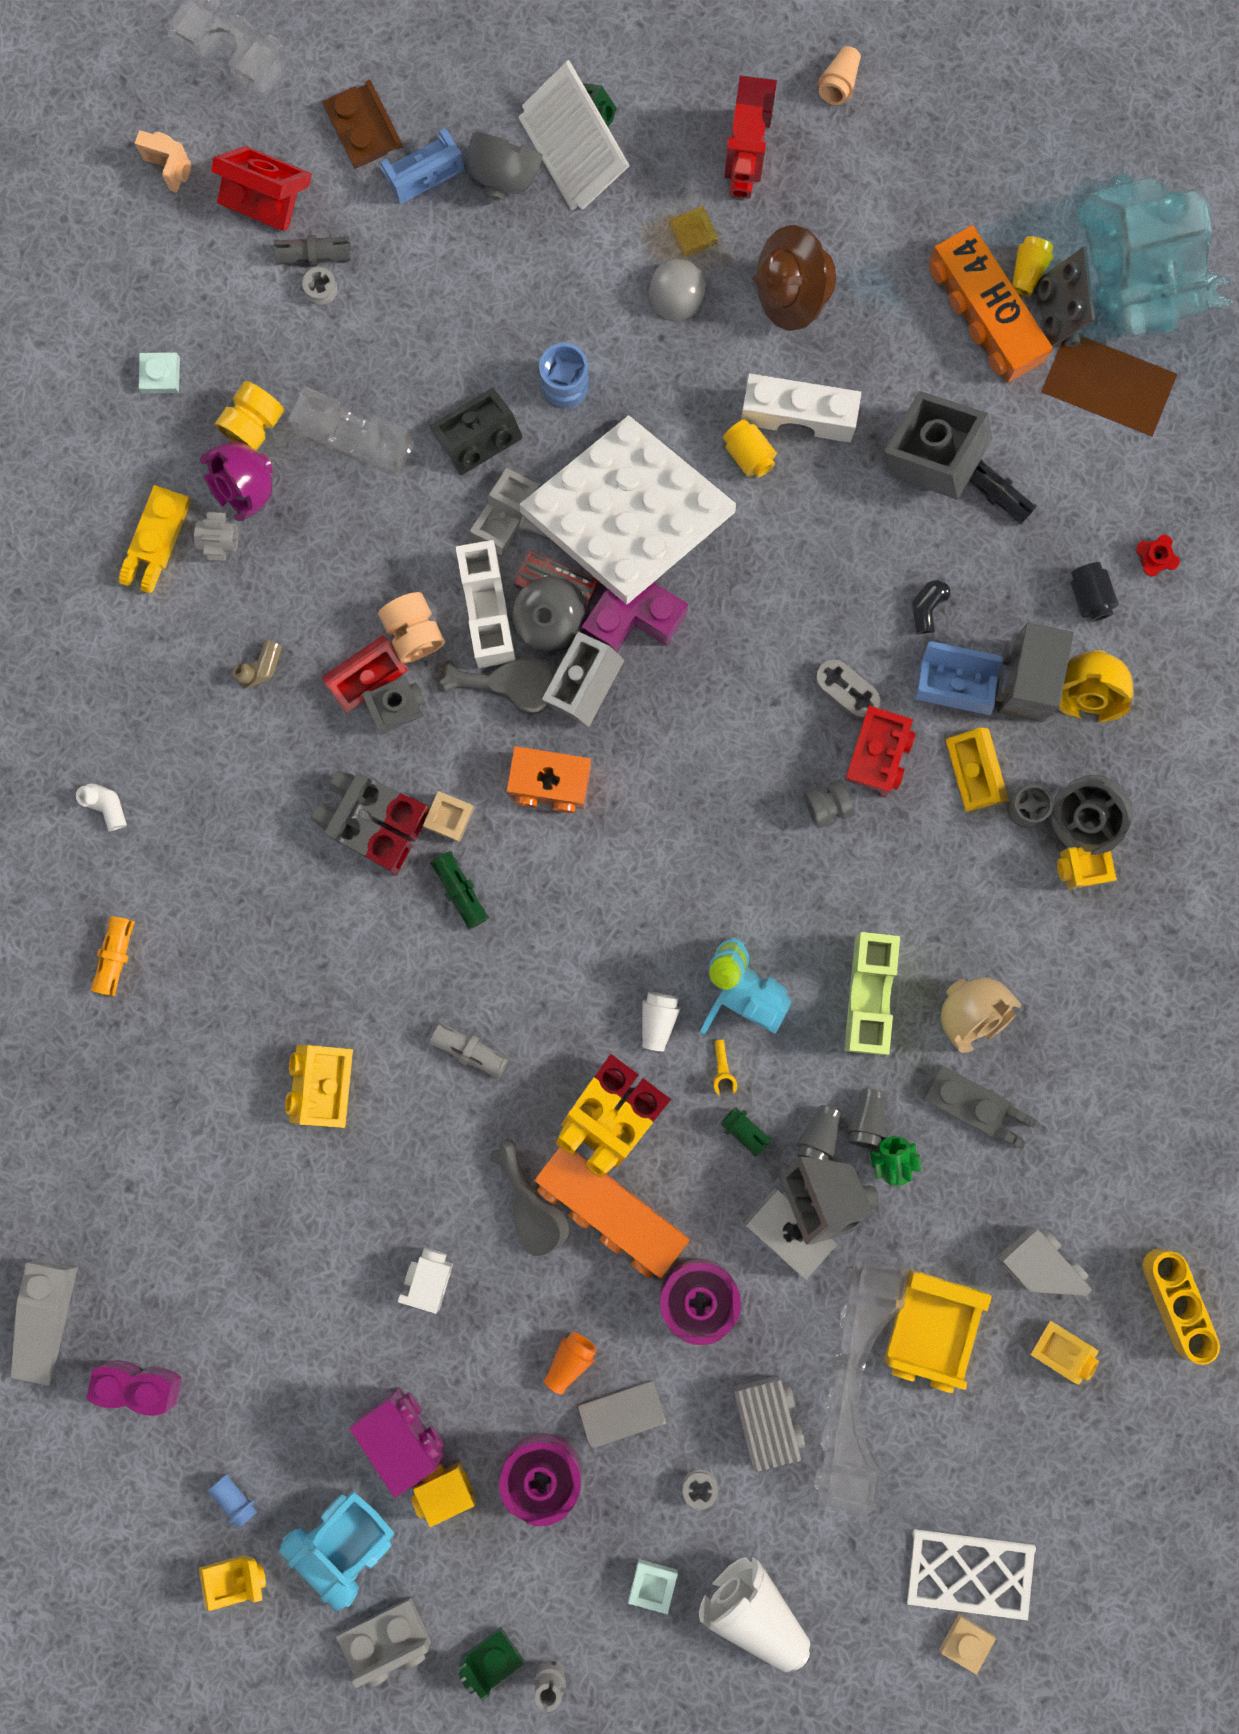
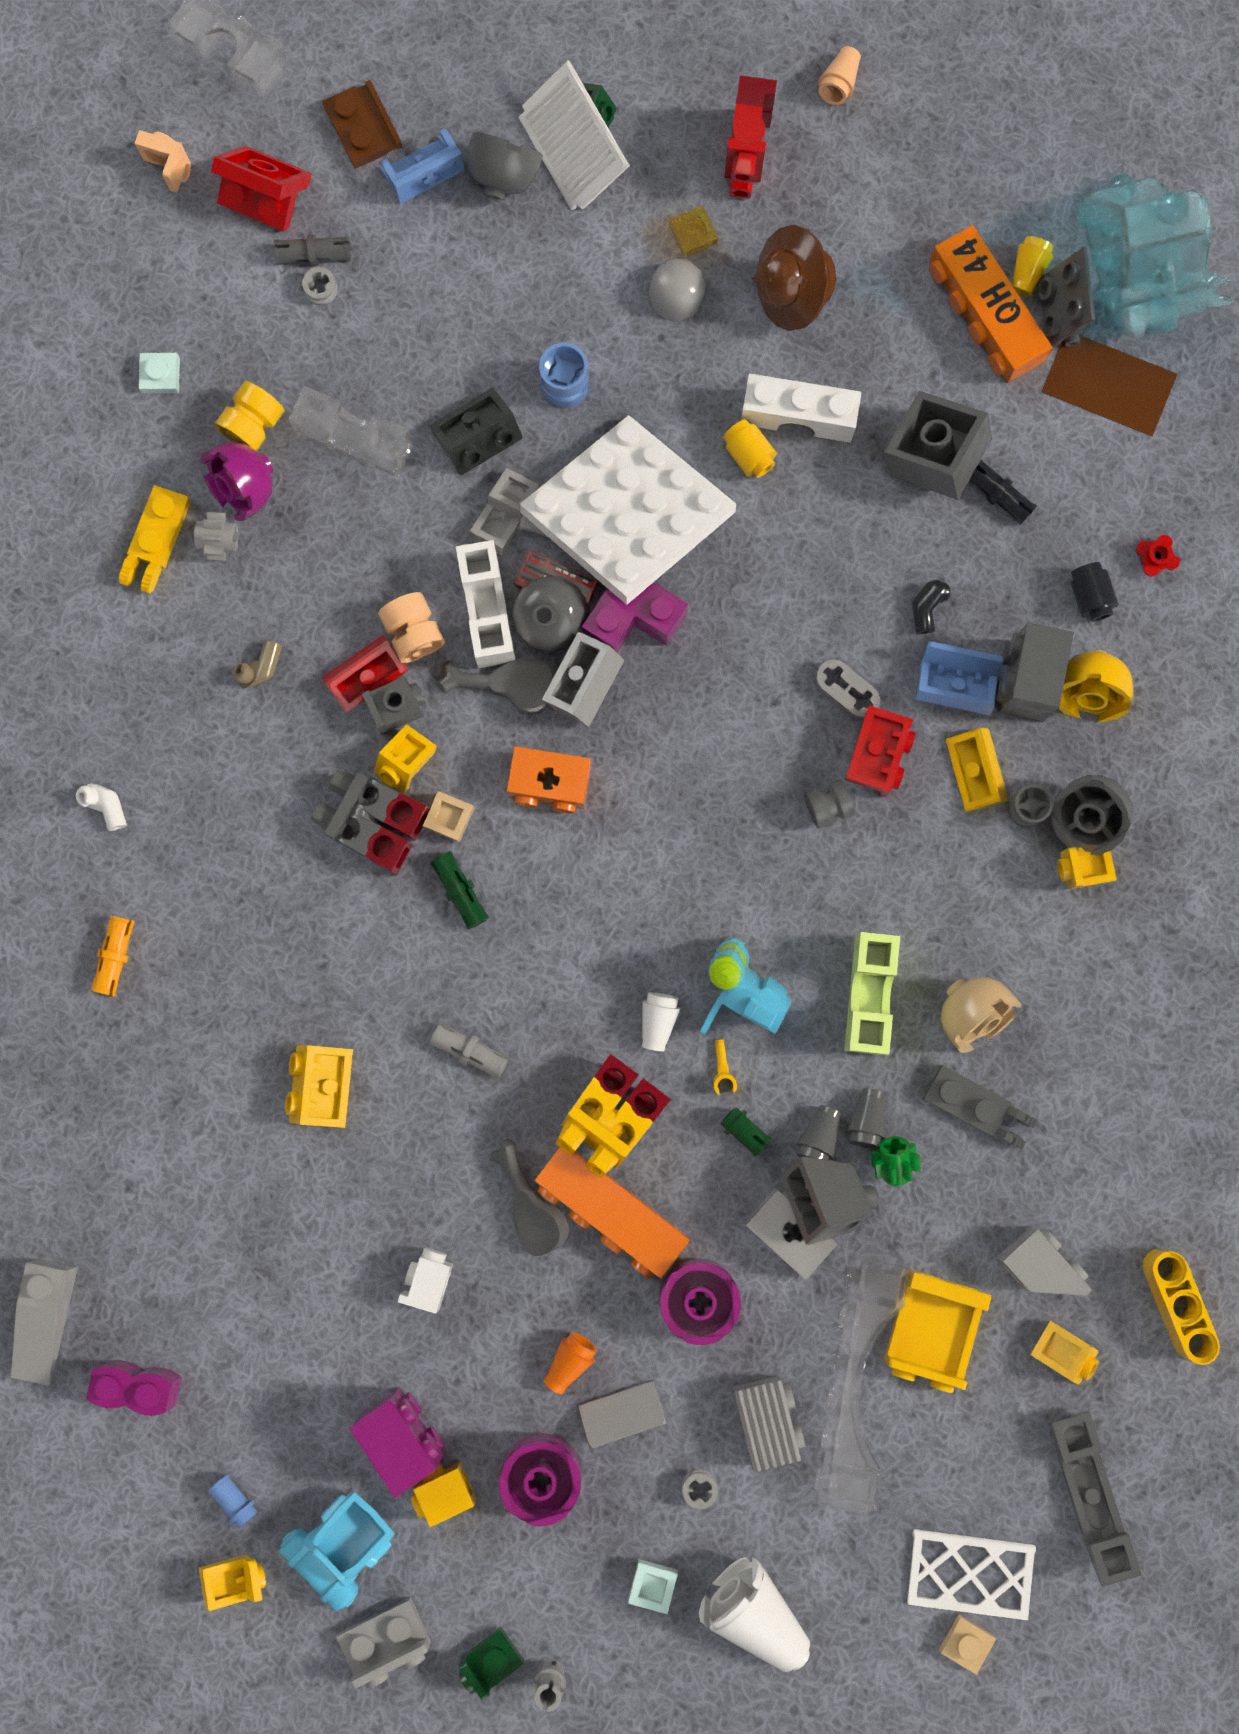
none -> yellow bracket [374,724,437,793]
none -> dark grey slope [1050,1411,1142,1587]

